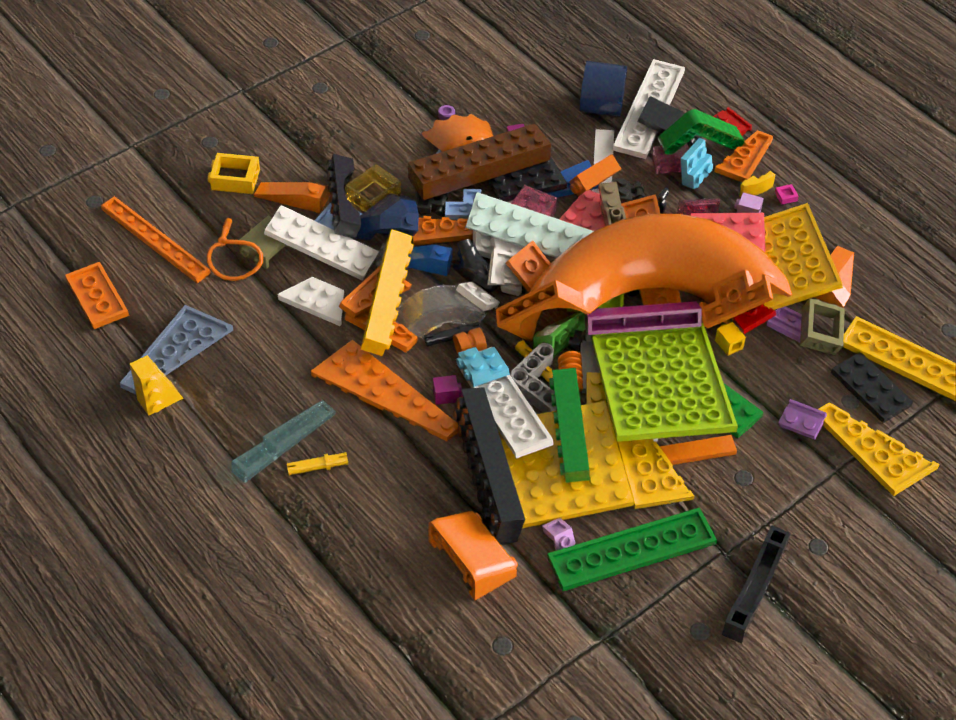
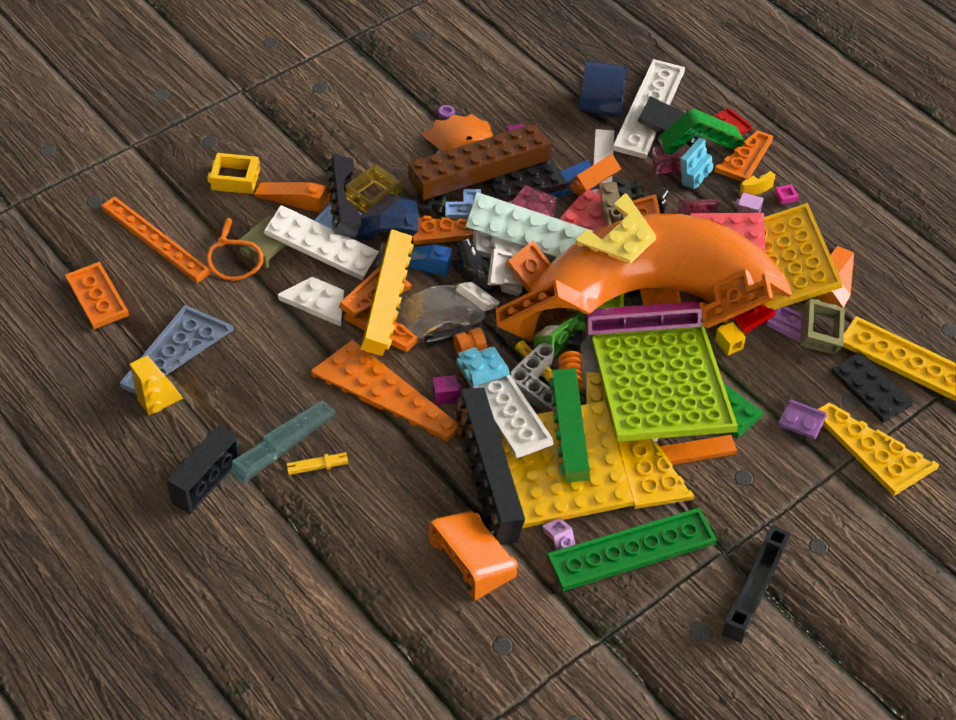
none -> black brick [167,425,241,514]
none -> light yellow wing [576,193,656,264]

